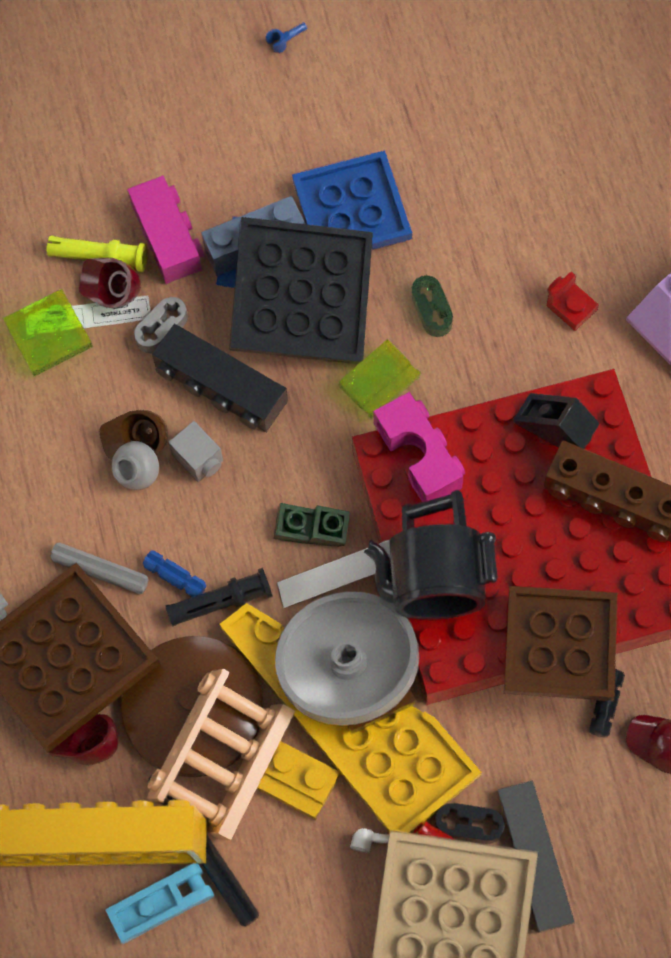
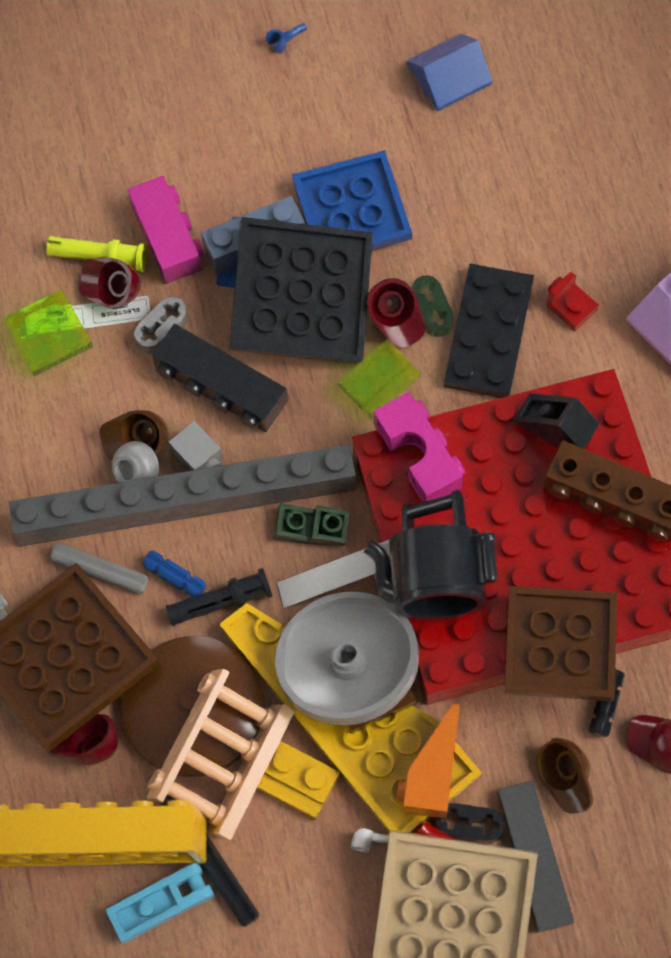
none -> dark grey brick [9,444,356,547]
none -> dark red cap [367,278,426,348]
none -> orange slope [397,703,460,819]
none -> slope [406,34,493,111]
none -> black plate [444,263,534,398]
none -> reddish brown cap [536,738,593,814]

